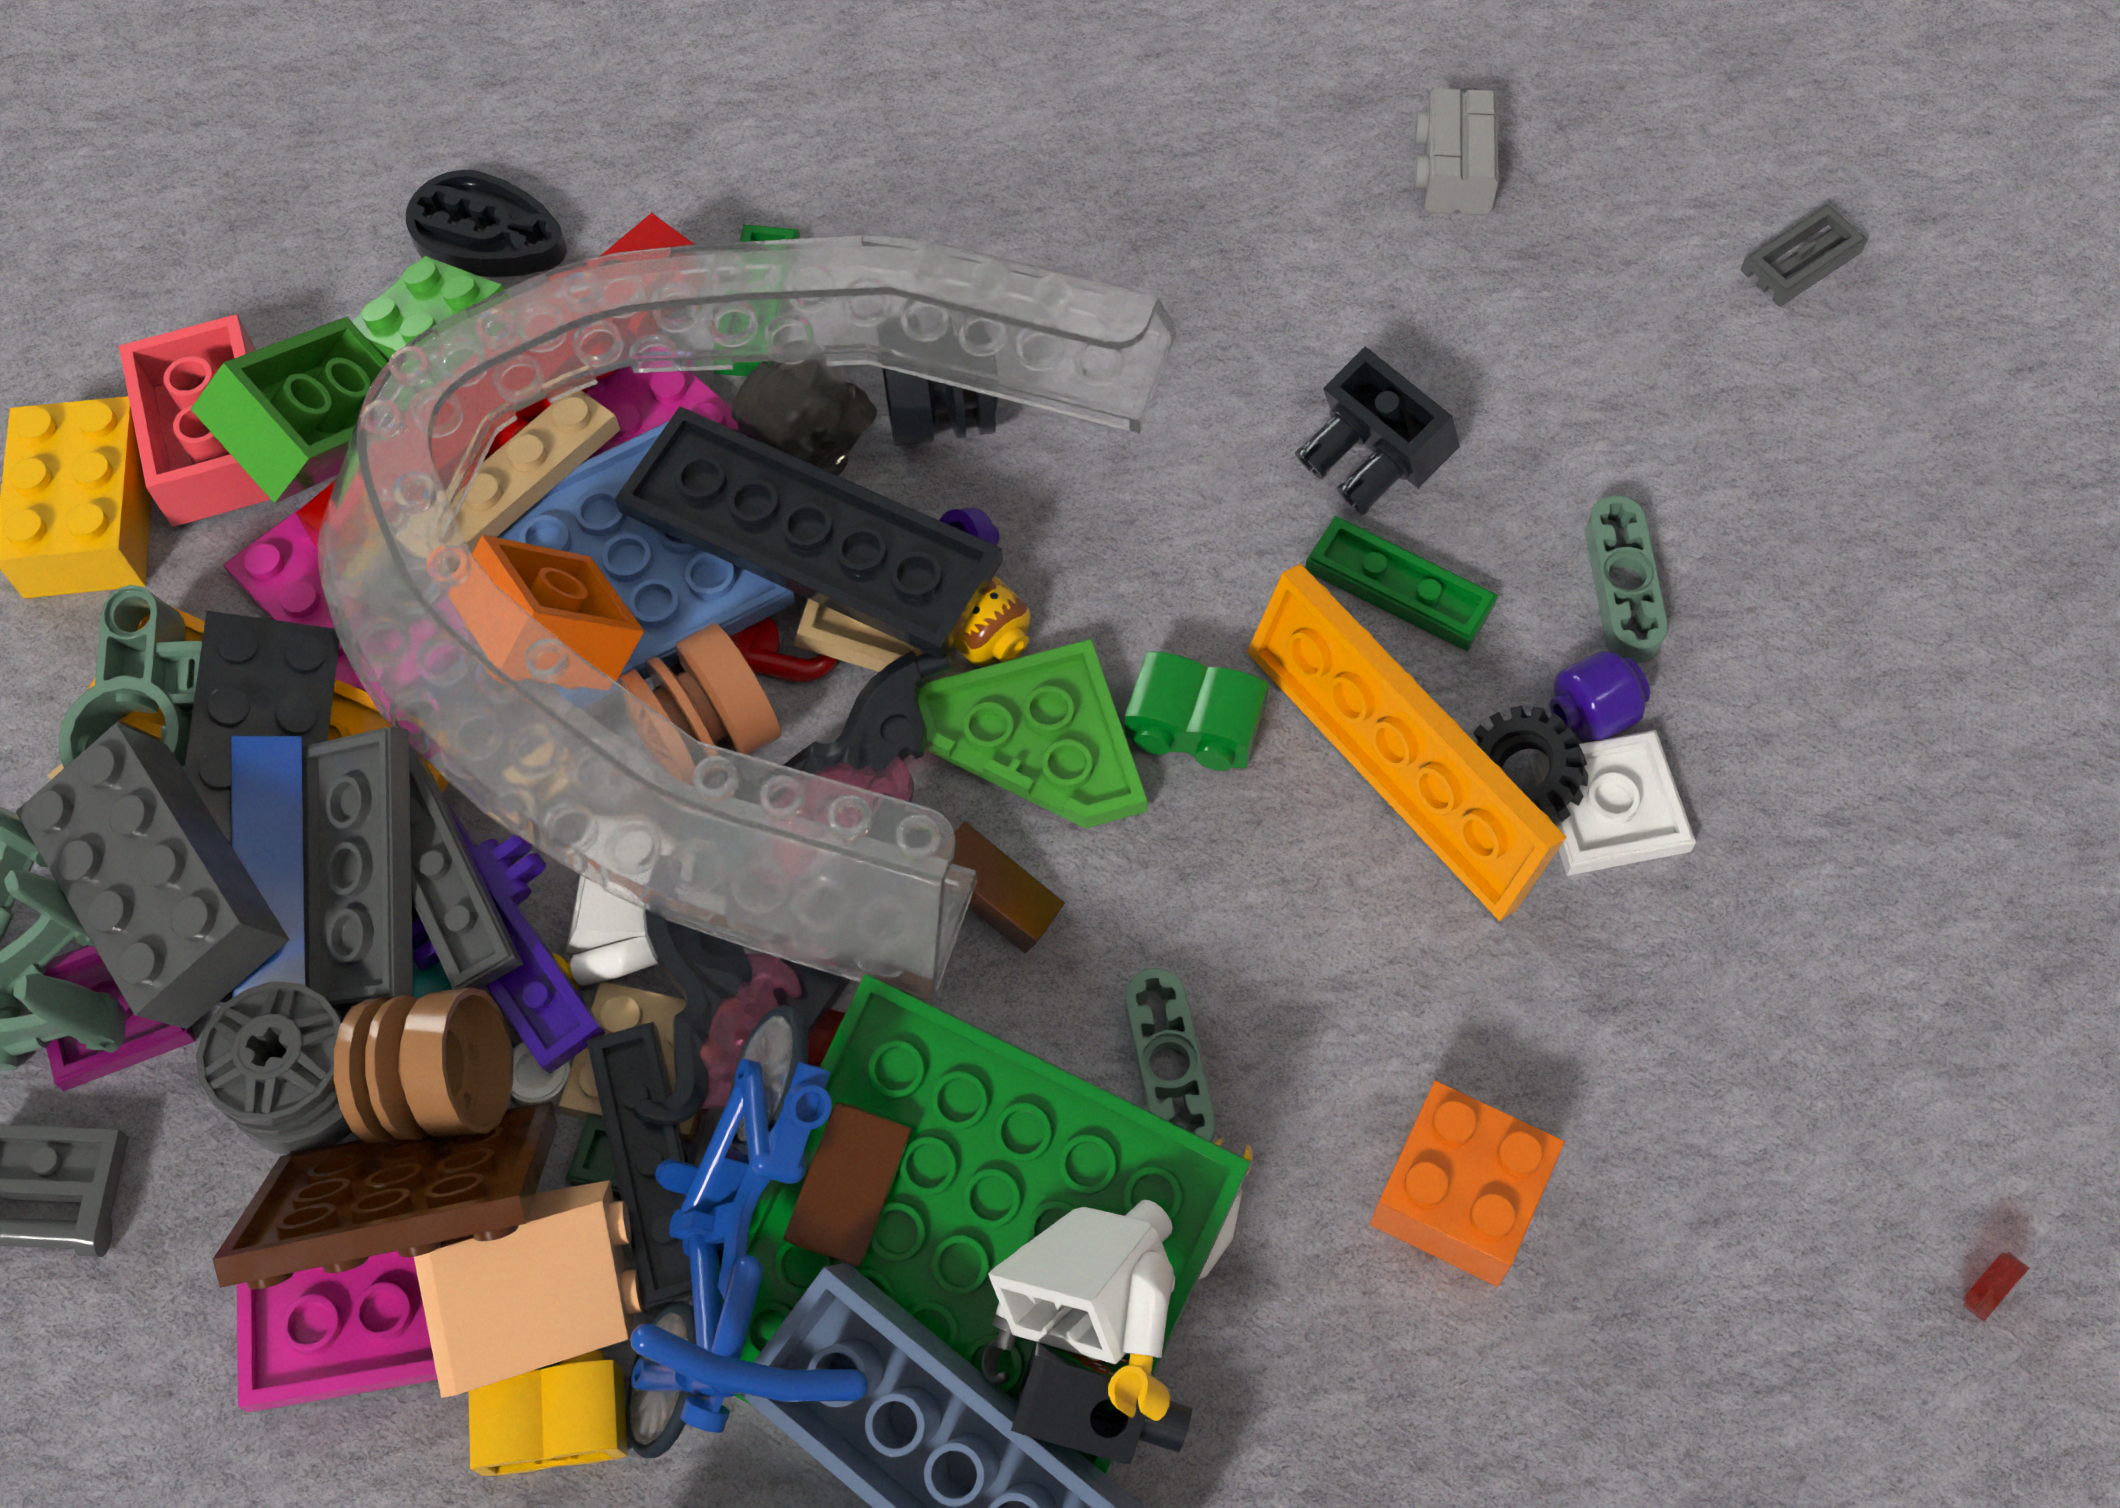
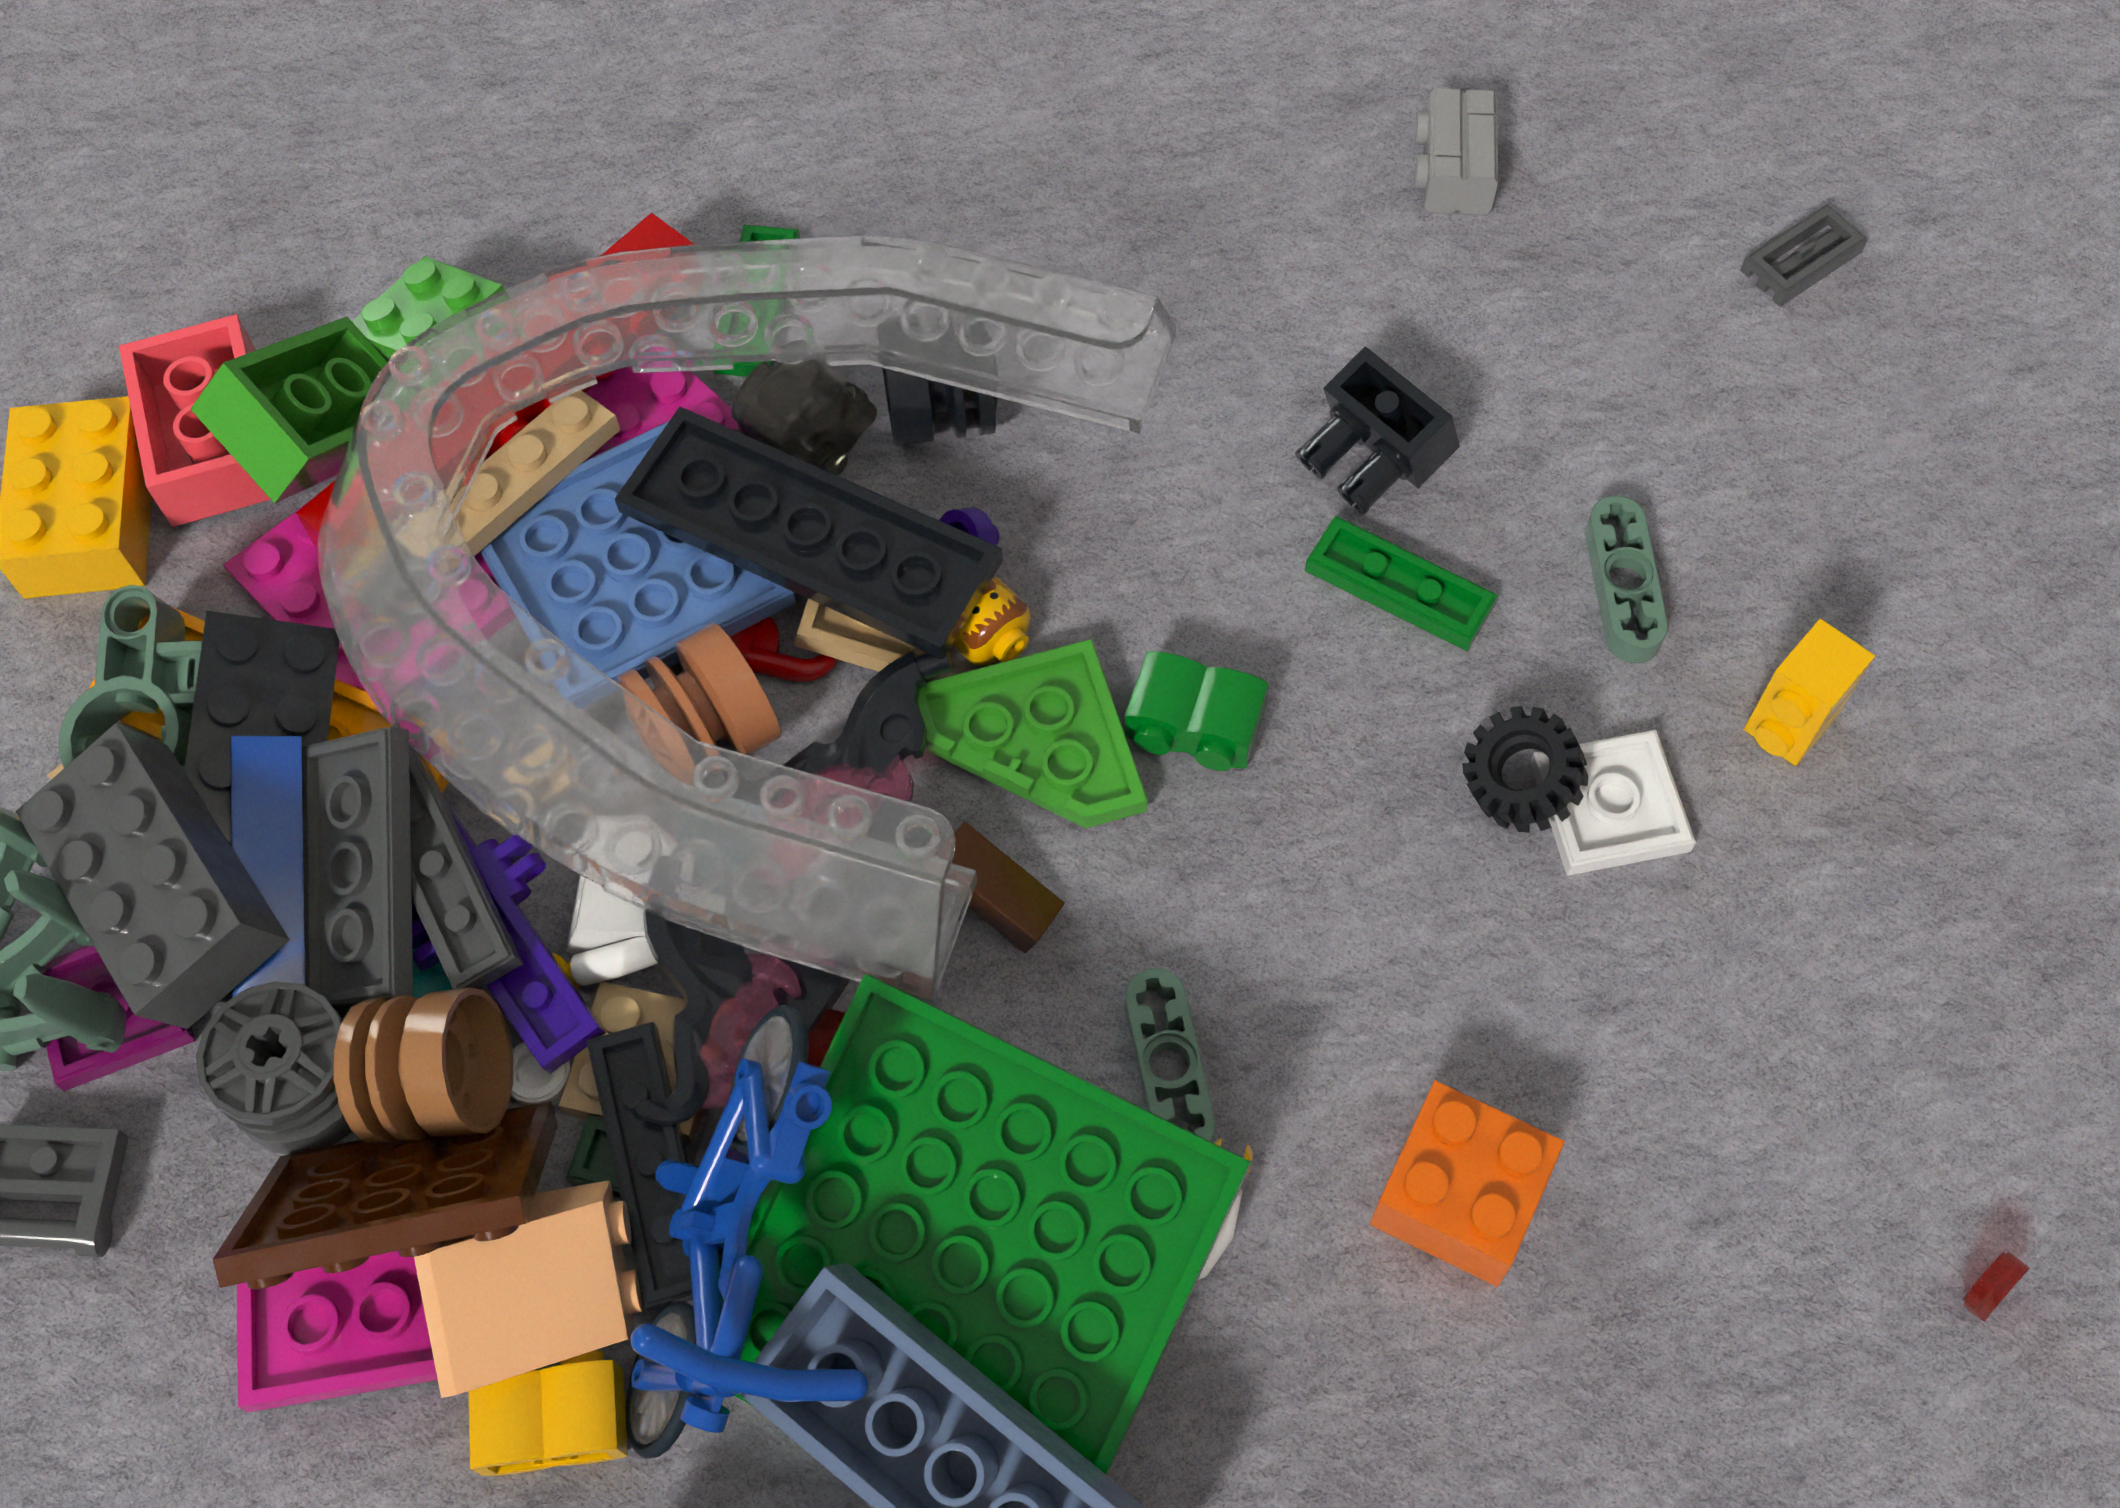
black piece [406,170,567,277] -> none
orange brick [449,534,645,693] -> none
reddish brown slope [783,1102,913,1266] -> none
white torso [981,1200,1175,1421] -> none
black torso [1011,1341,1192,1464] -> none
light orange plate [1246,563,1567,922] -> none
dark purple head [1550,651,1650,742] -> none
none -> yellow brick [1743,618,1875,767]

